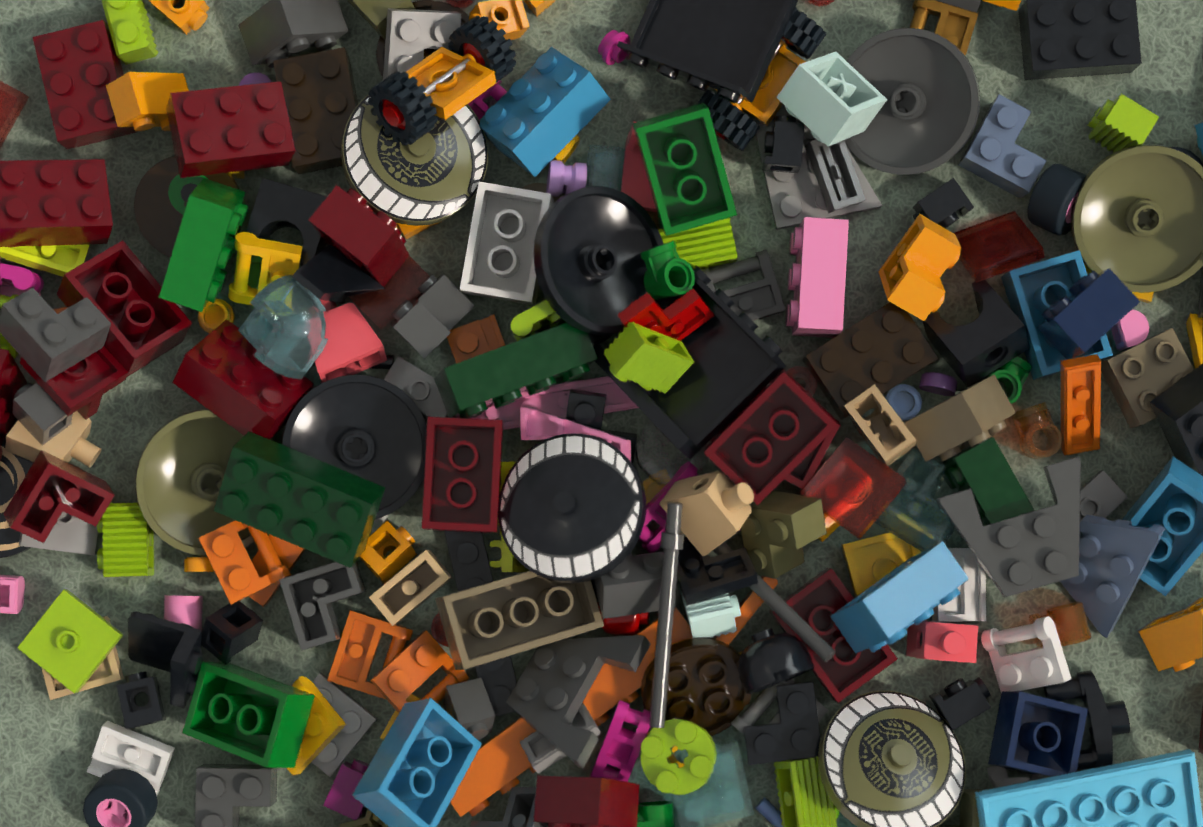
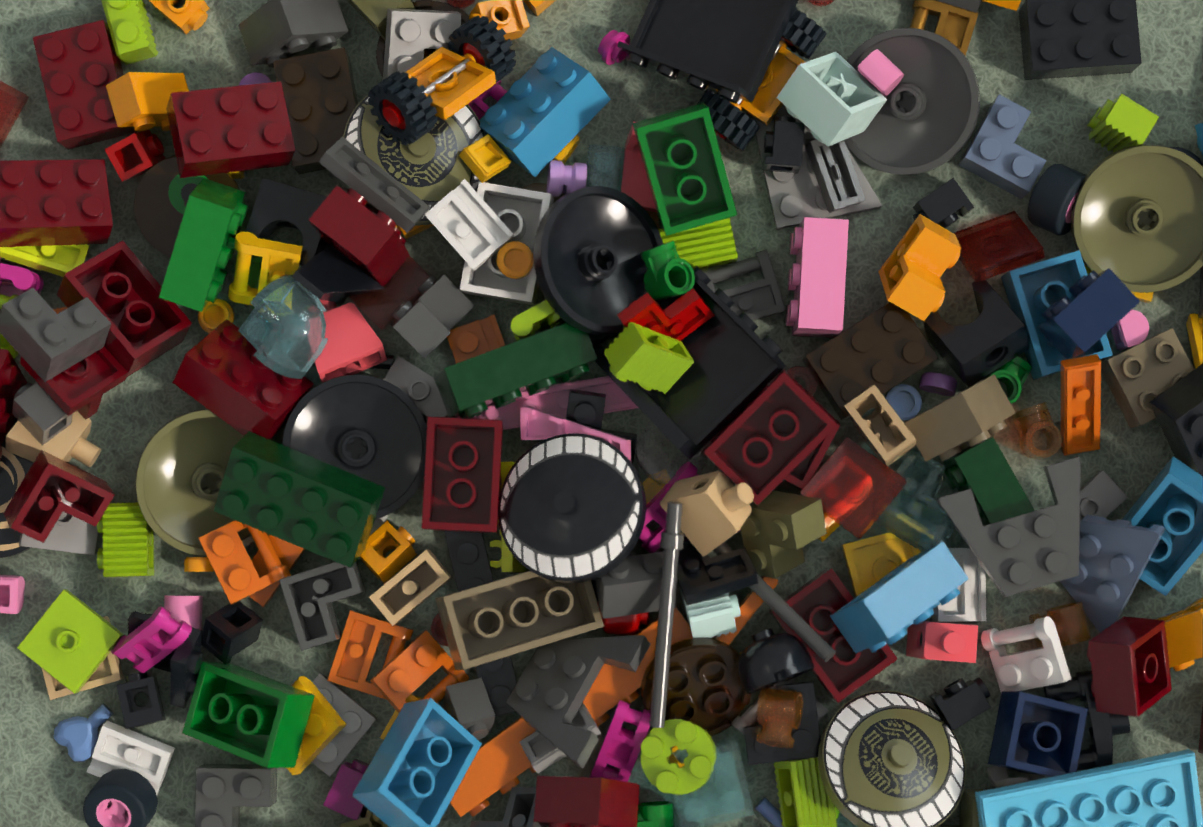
none -> medium blue rock [54,703,113,762]
none -> red brick [104,129,165,182]
none -> dark pink plate [112,606,192,673]
none -> dark grey plate [319,137,430,233]
none -> white plate [424,179,515,271]
none -> yellow tile [459,134,512,183]
none -> light orange tile [496,241,534,279]
none -> clear orange piece [756,688,803,748]
none -> bright pink brick [858,49,904,96]
none -> dark red brick [1087,616,1172,717]

